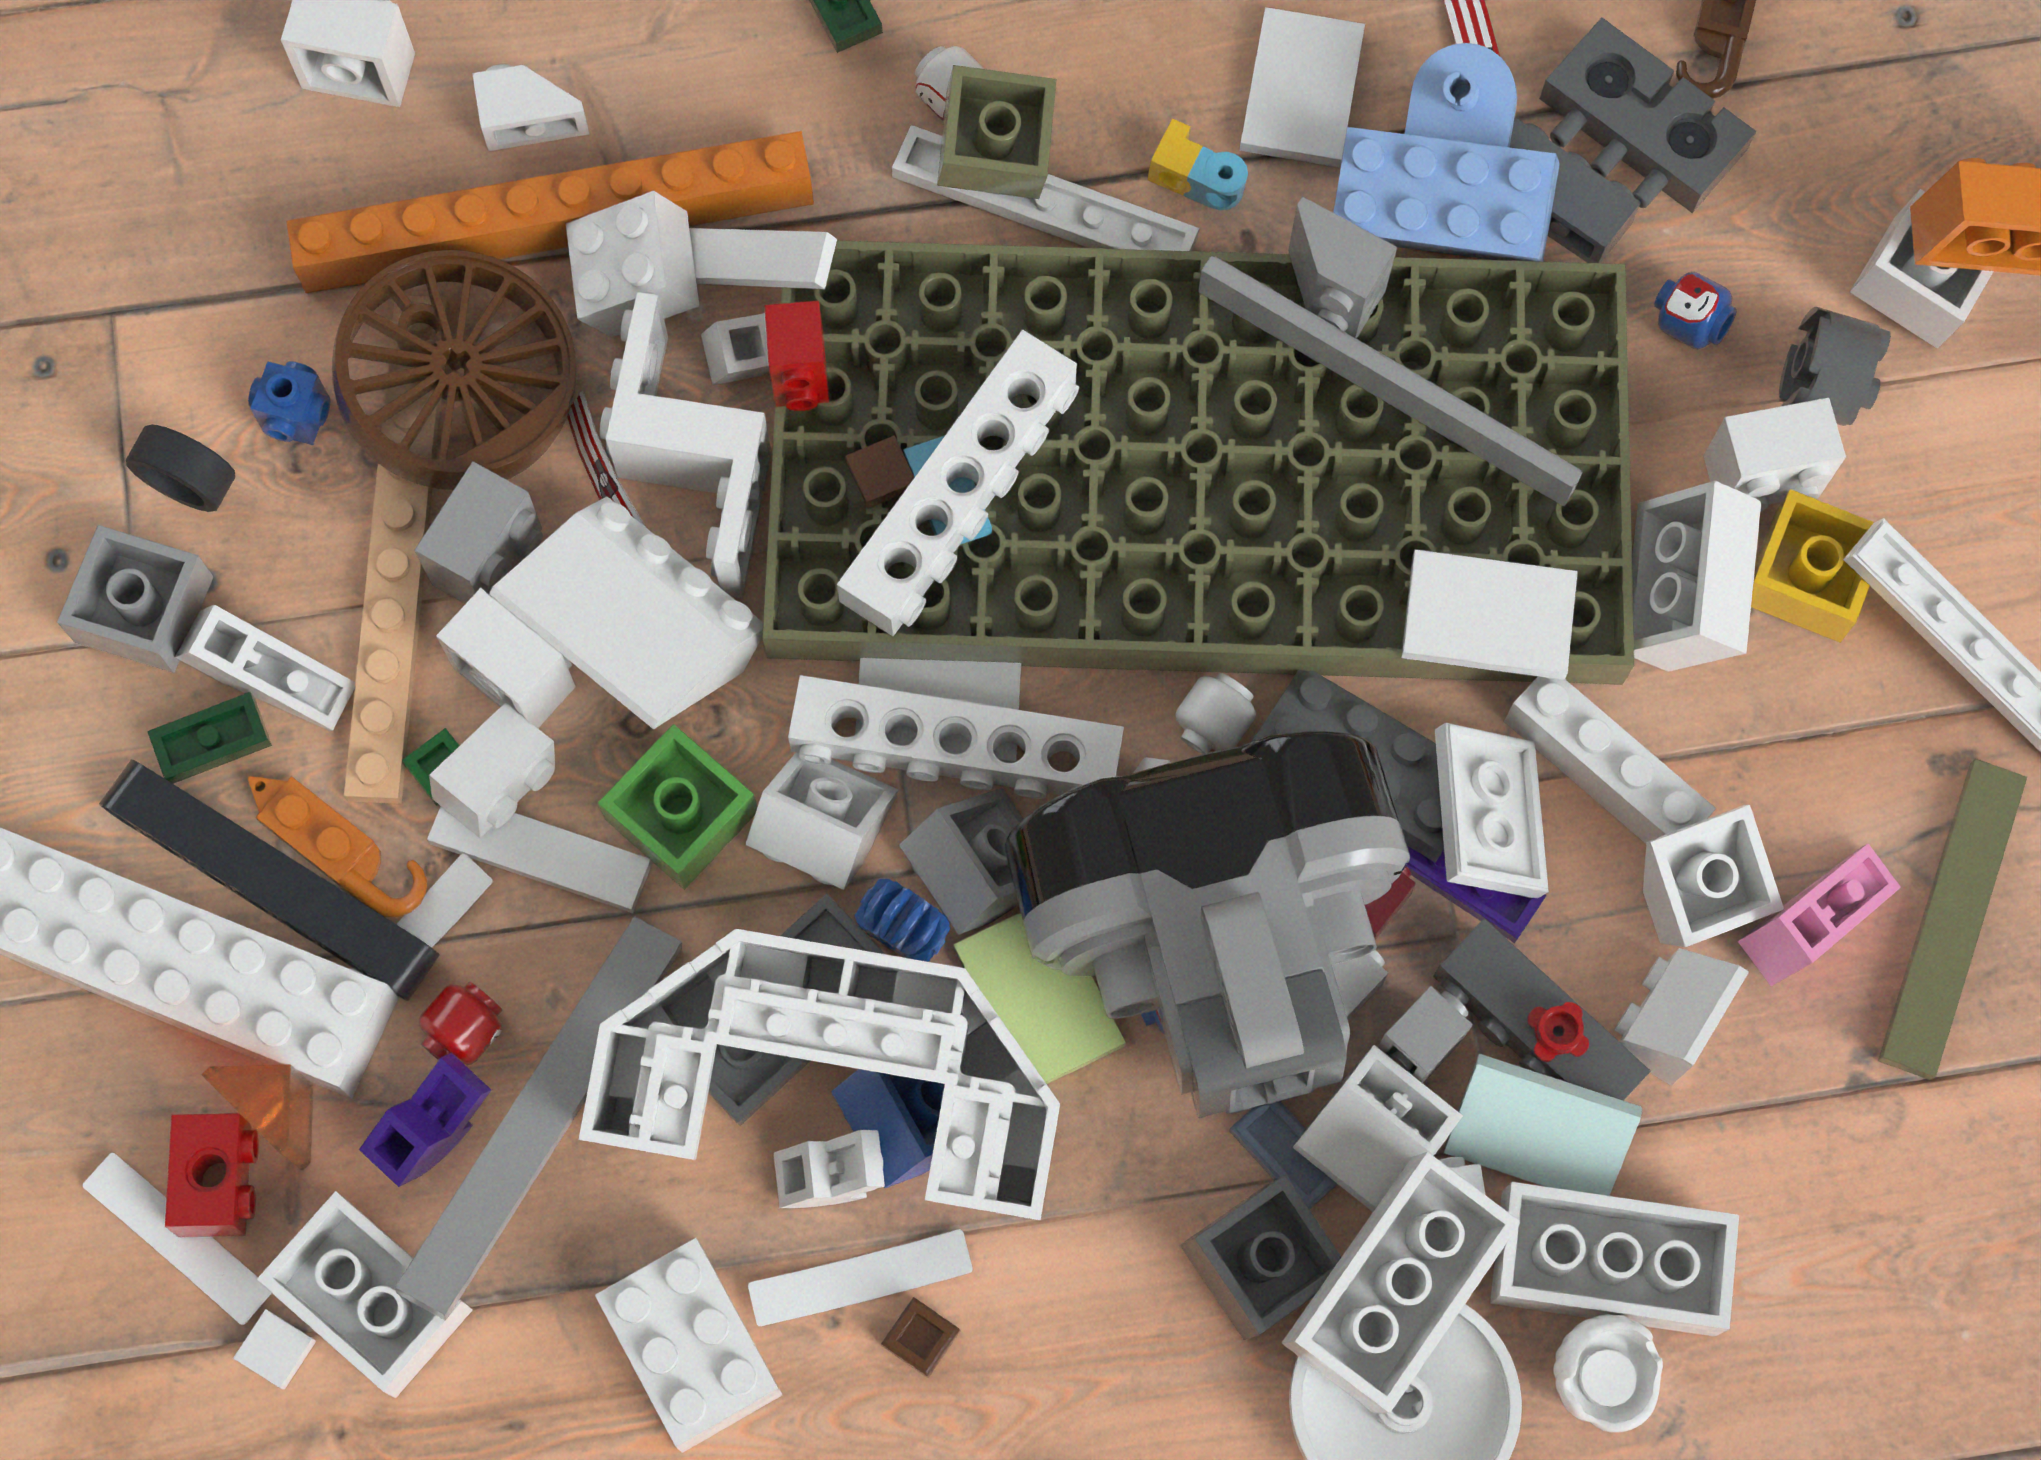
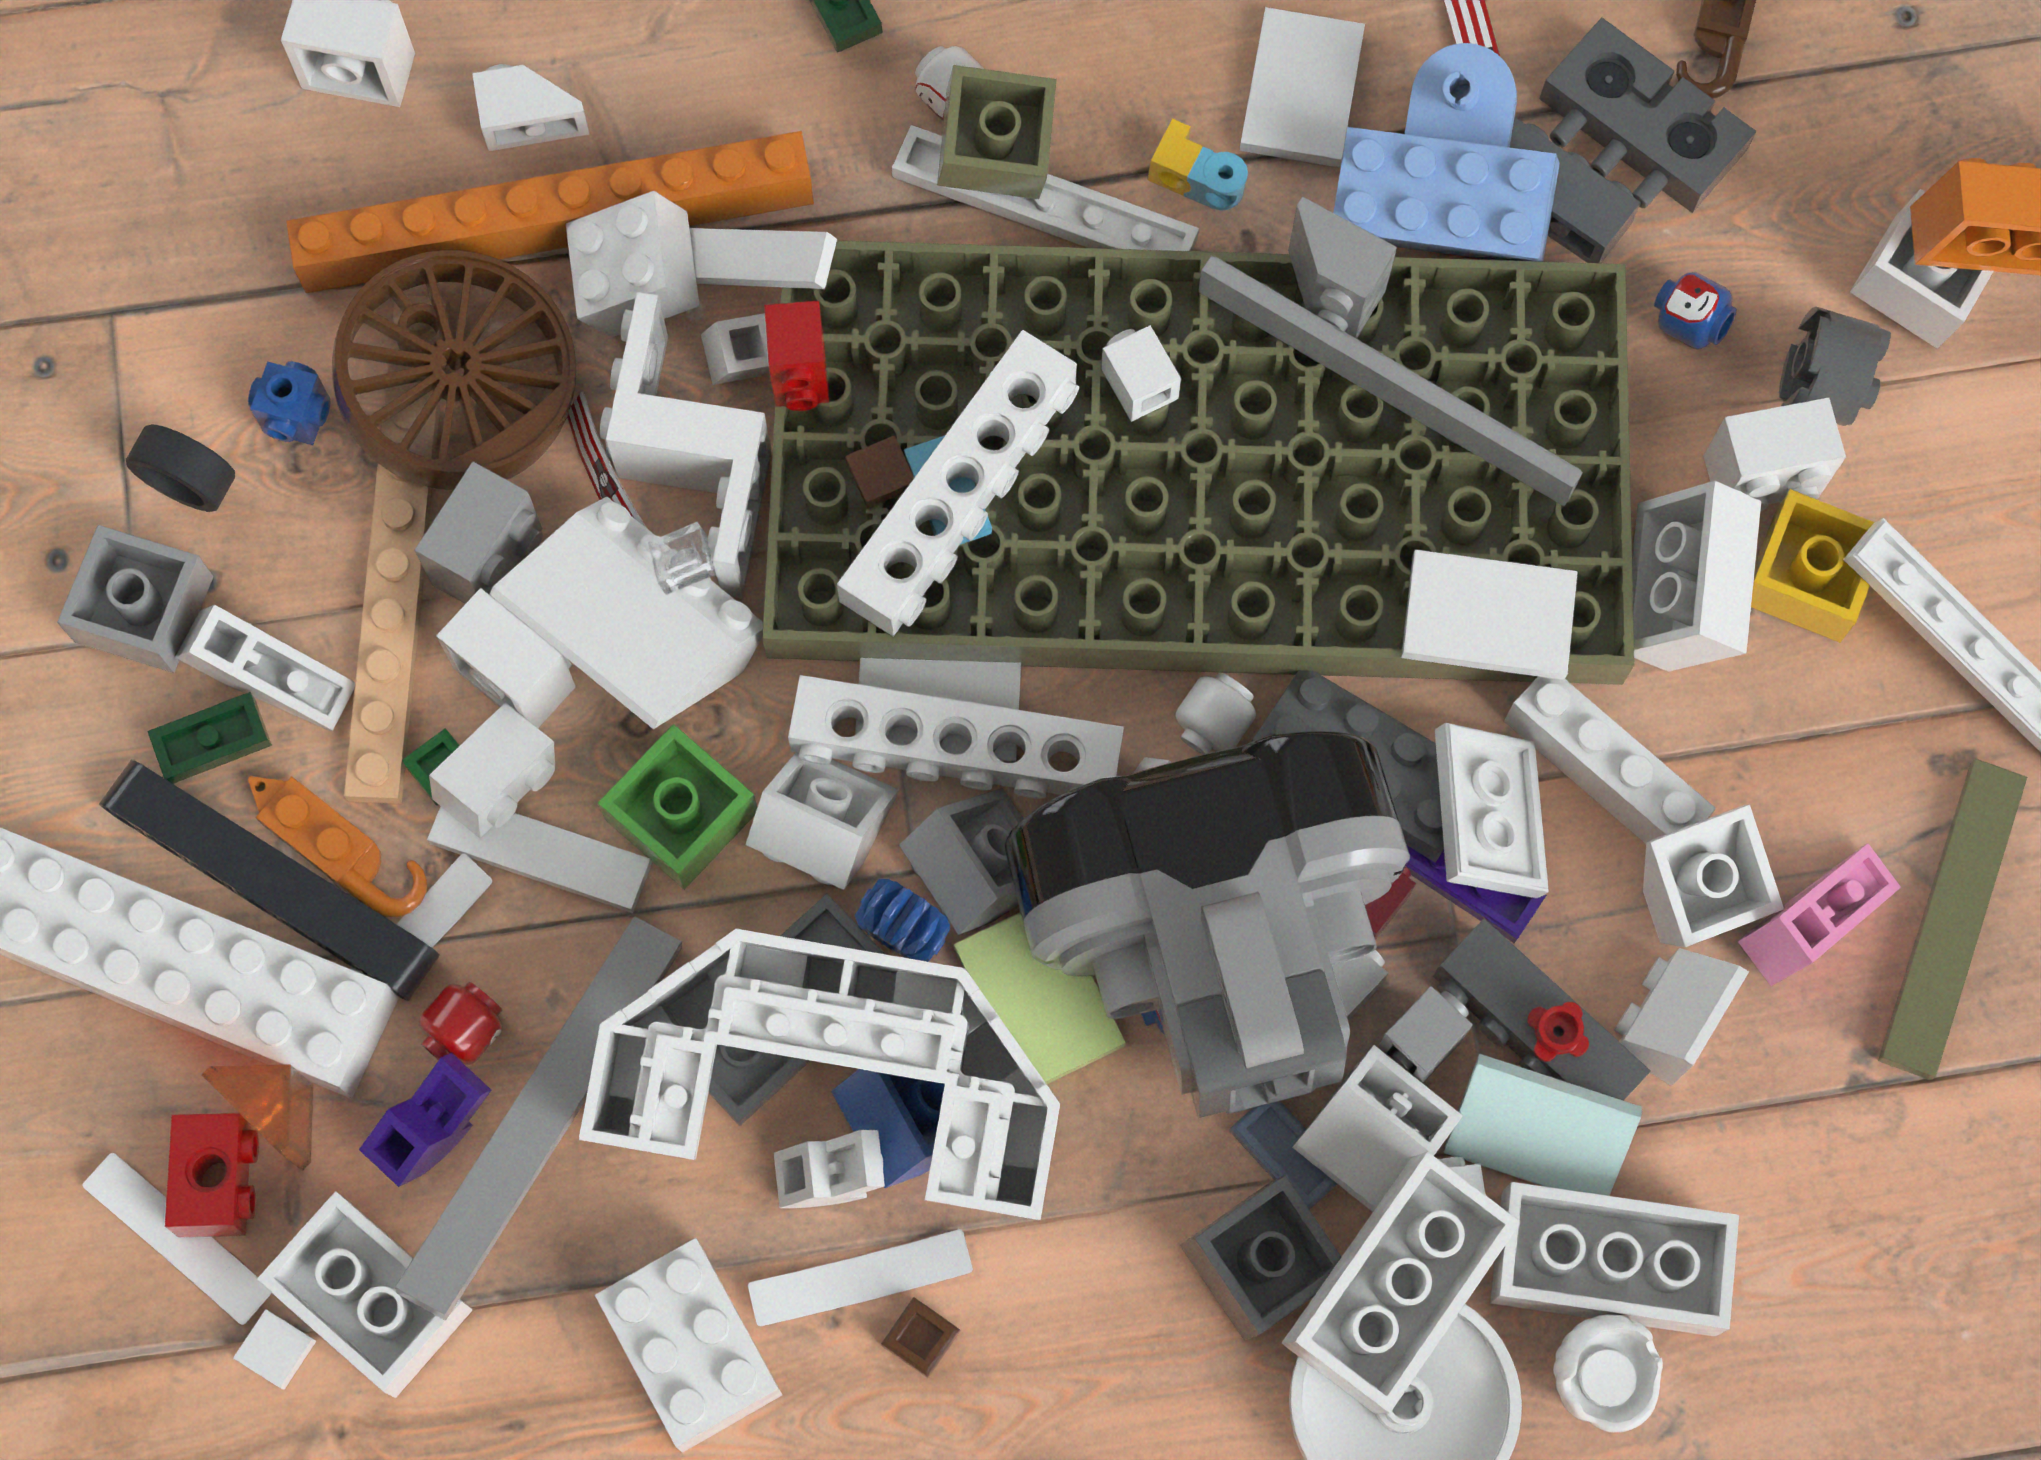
none -> clear plate [648,522,716,595]
none -> white brick [1101,325,1181,422]

